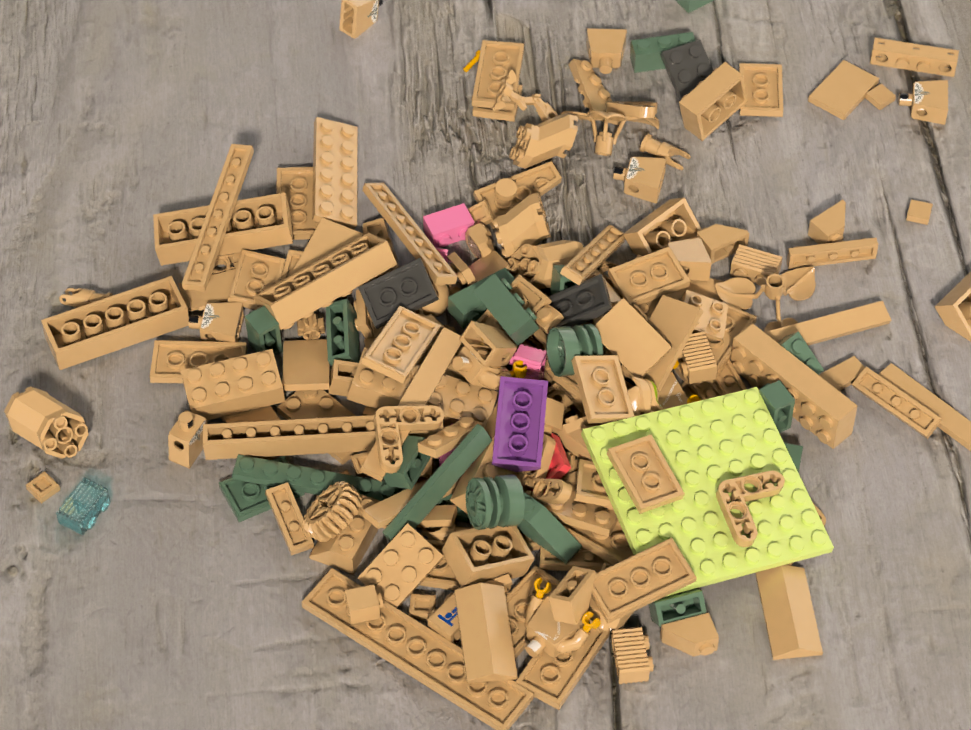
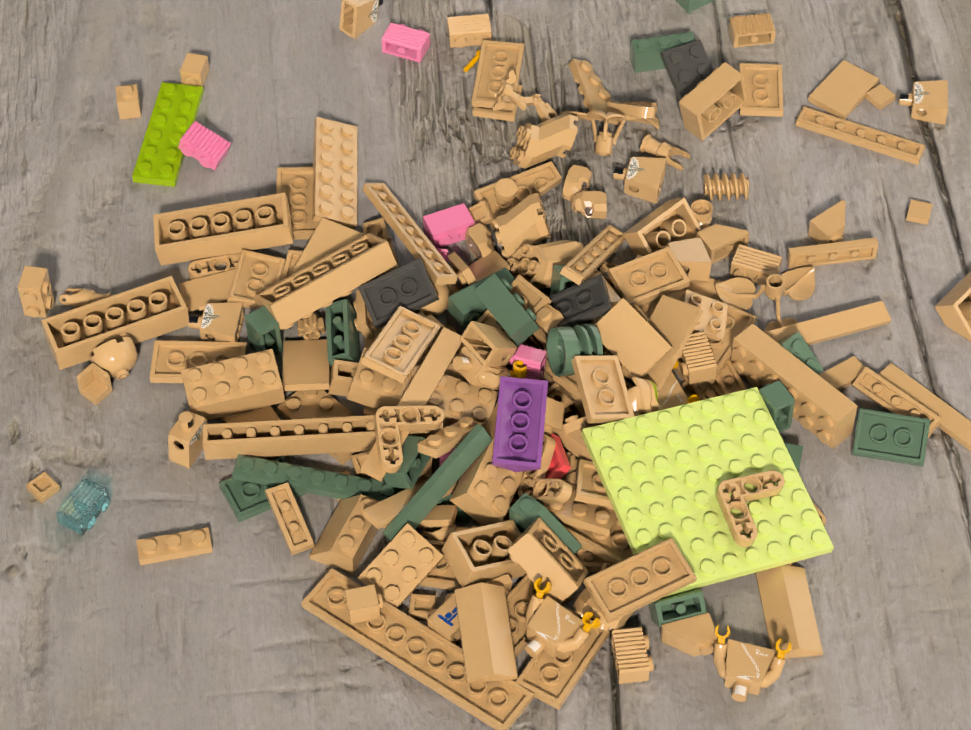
tan brick [4,386,89,459] -> none
tan plate [182,144,254,292] -> none
tan gear [302,481,362,542] -> none
sand green wheel [466,474,525,530] -> none
tan slope [549,566,596,625] -> none
tan torso [586,28,627,74] -> none
tan plate [607,435,685,514] -> none
tan piece [870,38,959,77] -> none
none -> tan brick [18,266,54,318]
none -> tan panel [76,363,113,405]
none -> tan cylinder [89,337,138,380]
none -> tan brick [116,84,141,120]
none -> lime plate [132,82,204,187]
none -> tan plate [136,527,213,565]
none -> bright pink brick [178,121,231,171]
none -> tan brick [180,53,210,86]
none -> bright pink brick [382,23,430,63]
none -> tan brick [447,14,491,48]
none -> tan slope [507,517,589,604]
none -> tan rock [562,165,592,201]
none -> tan rock [571,191,607,219]
none -> tan wheel [691,199,713,229]
none -> tan piece [703,173,749,201]
none -> tan torso [713,625,792,702]
none -> tan brick [728,12,776,48]
none -> tan tile [795,106,926,165]
none -> sand green tile [852,408,930,467]

